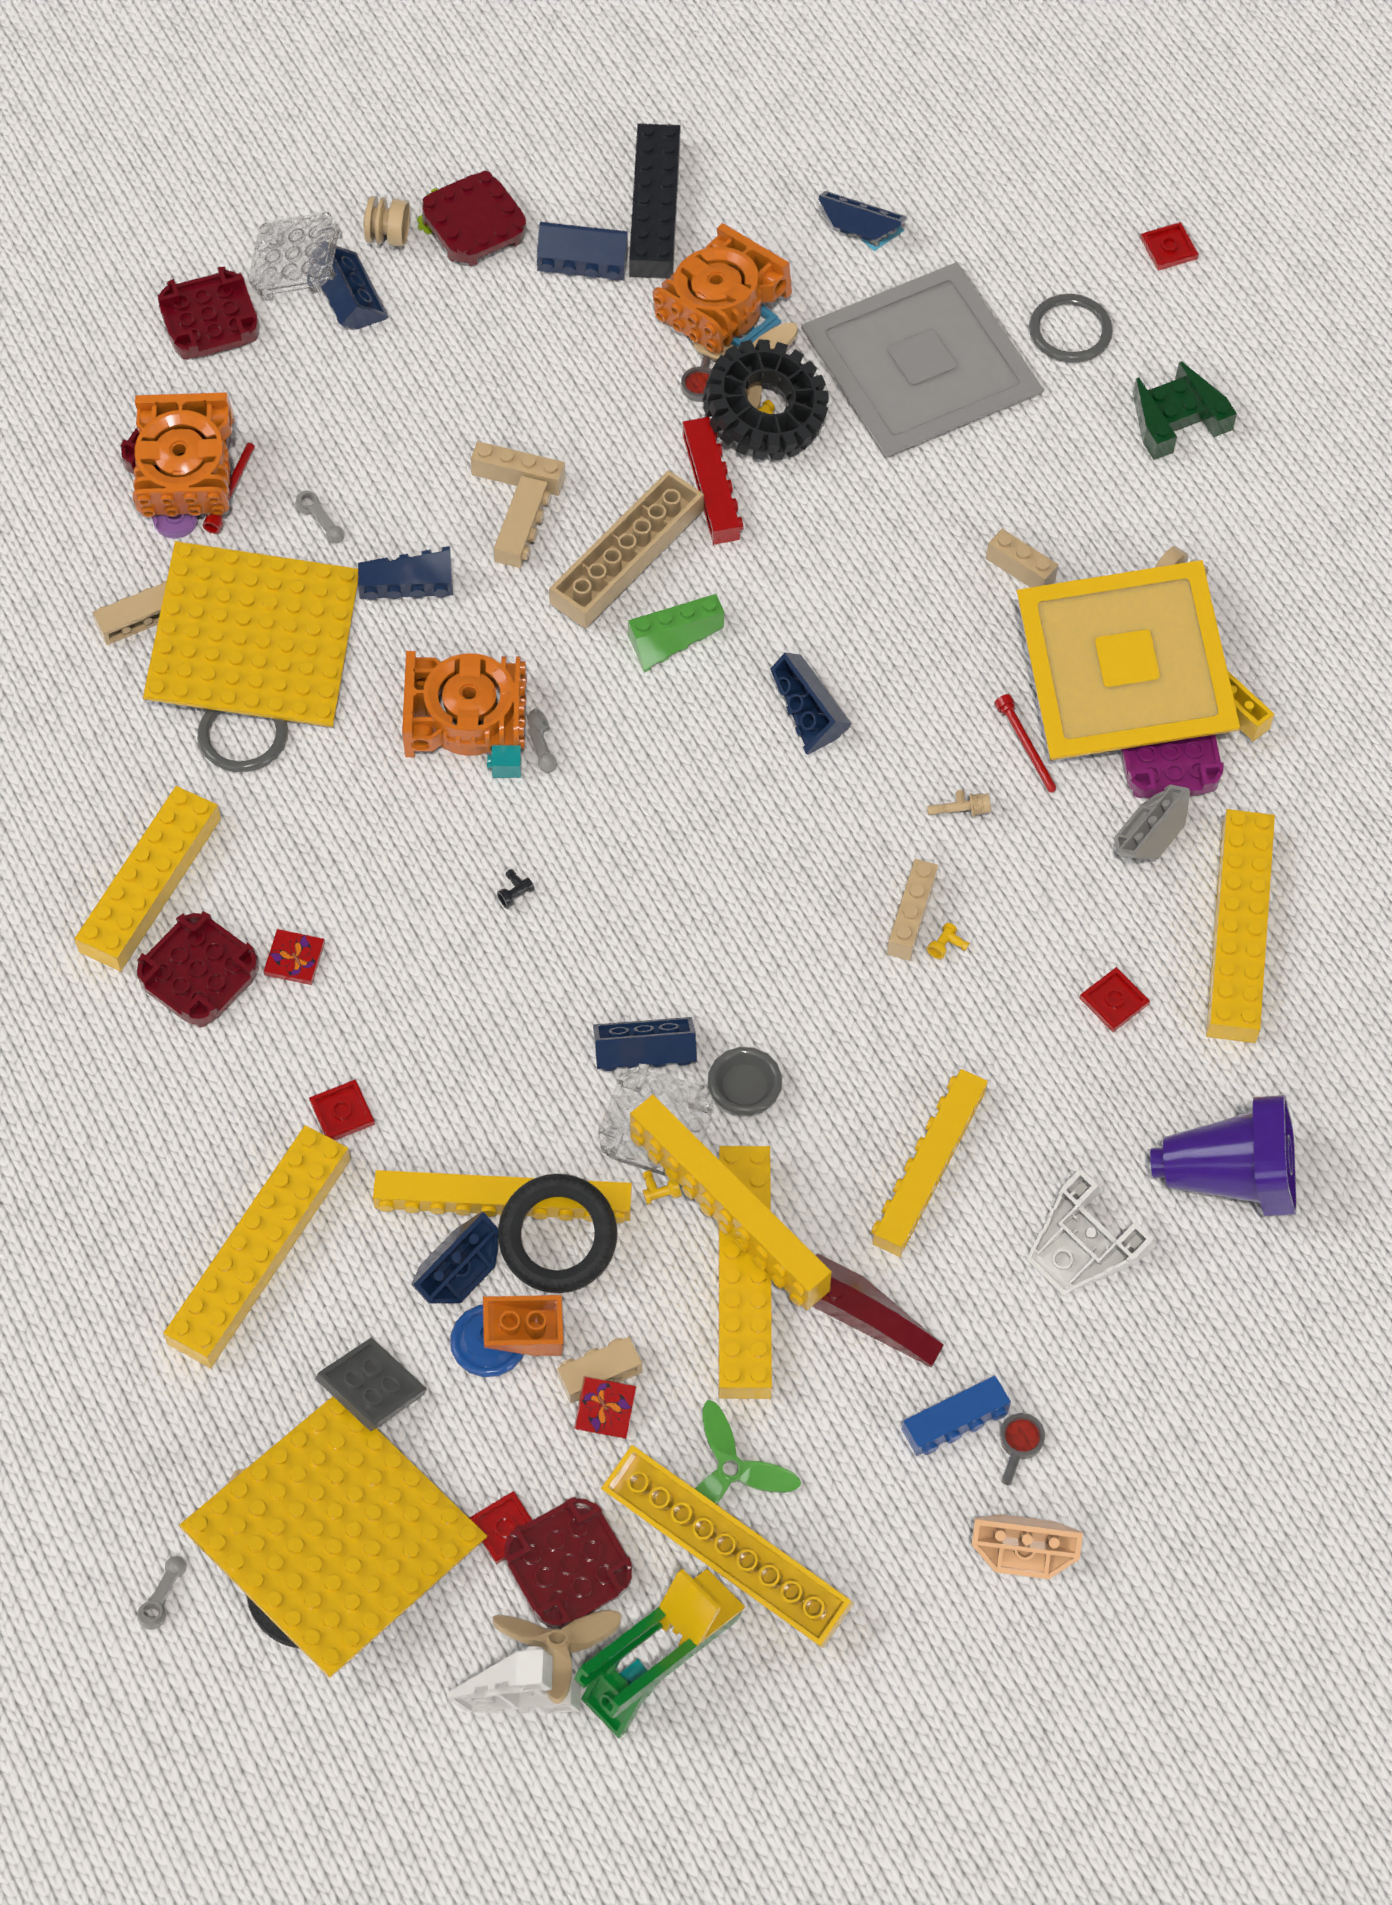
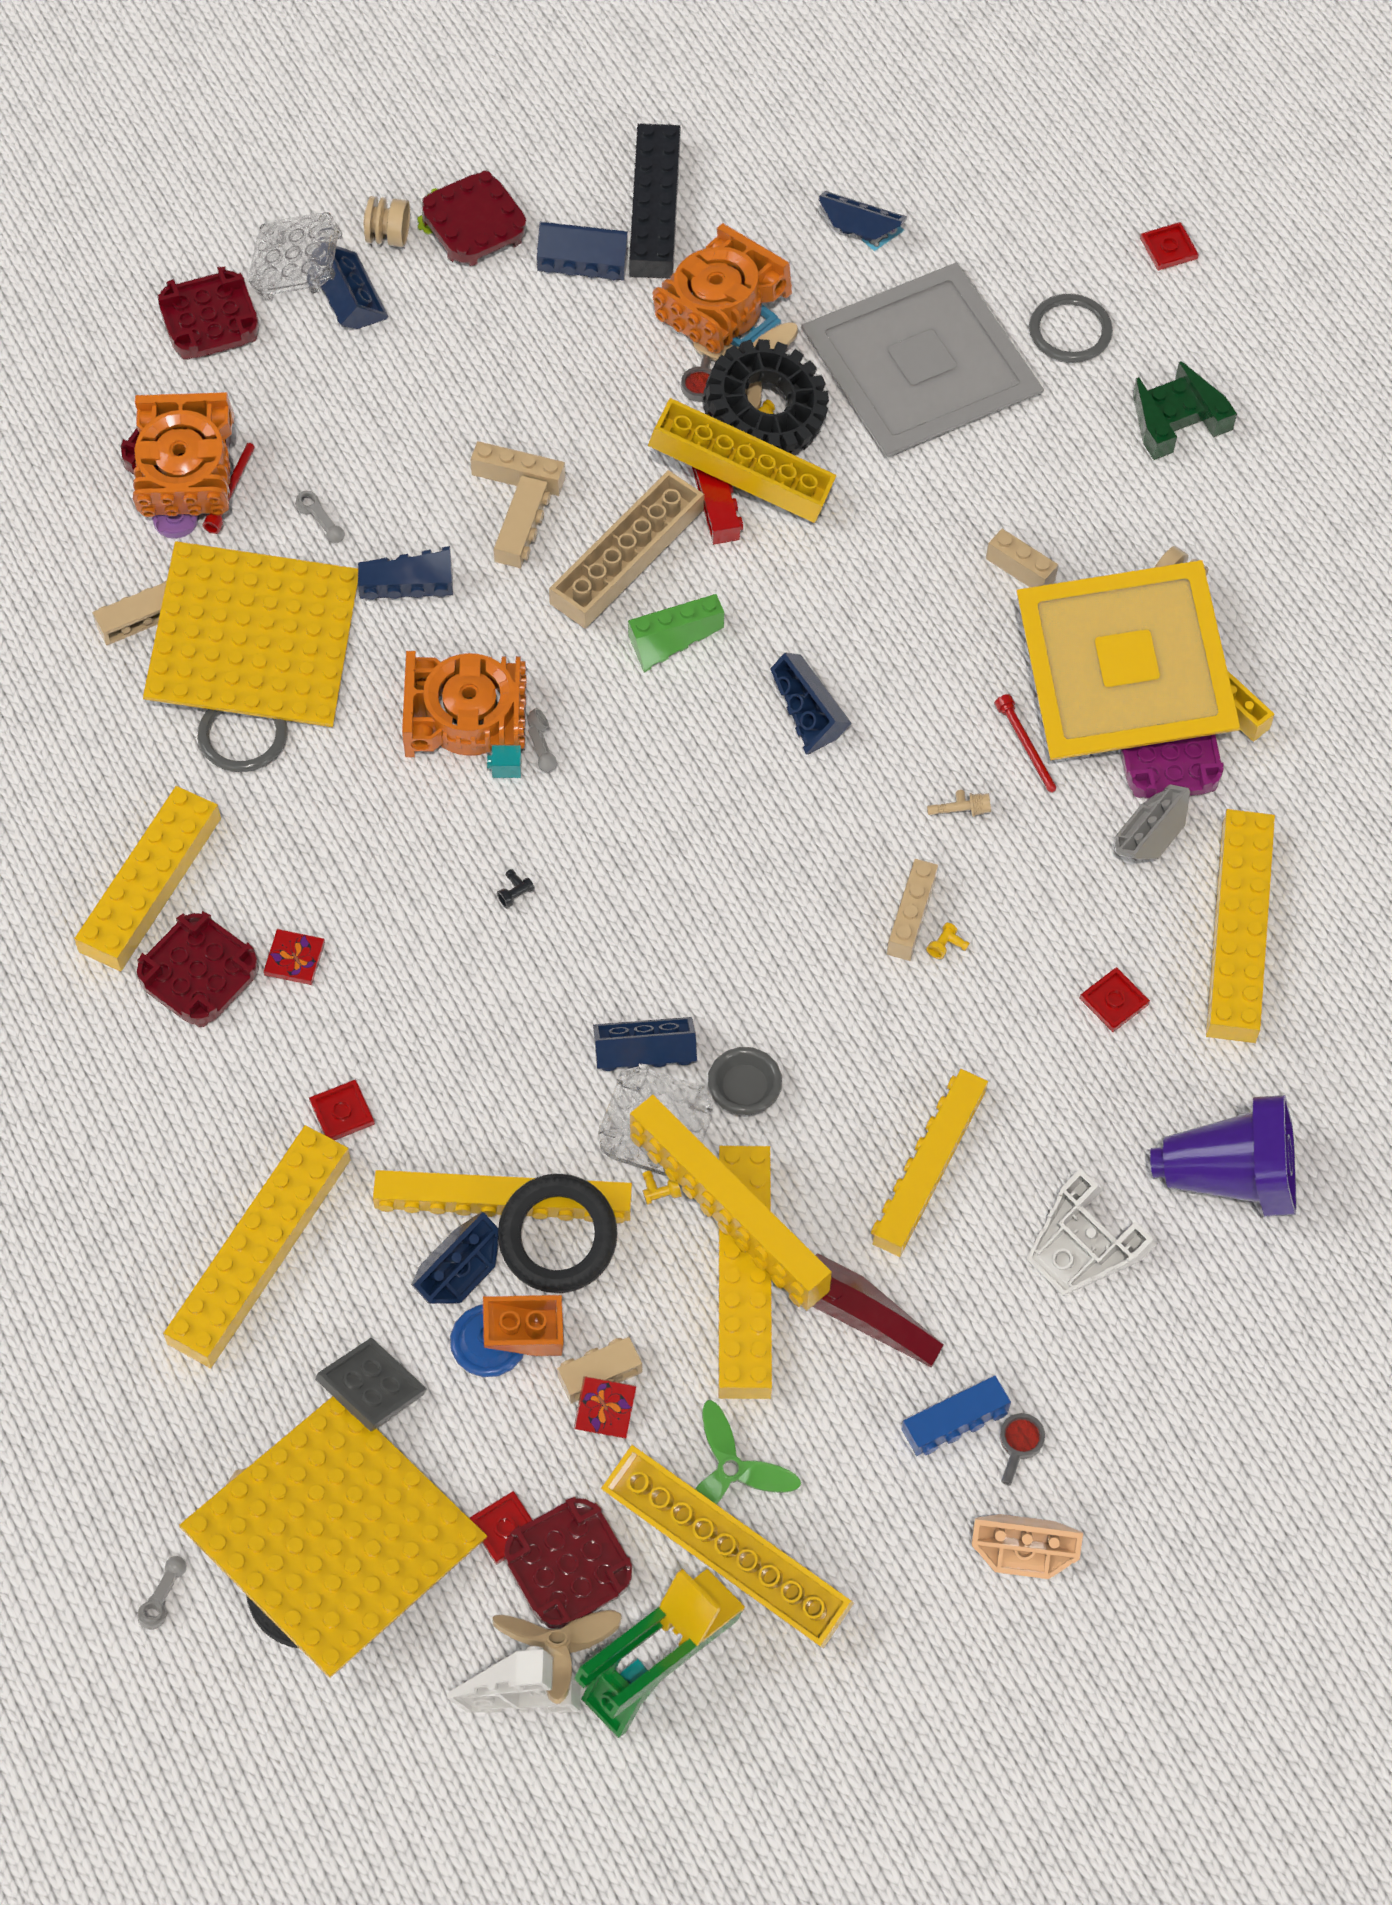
none -> yellow brick [648,398,837,523]

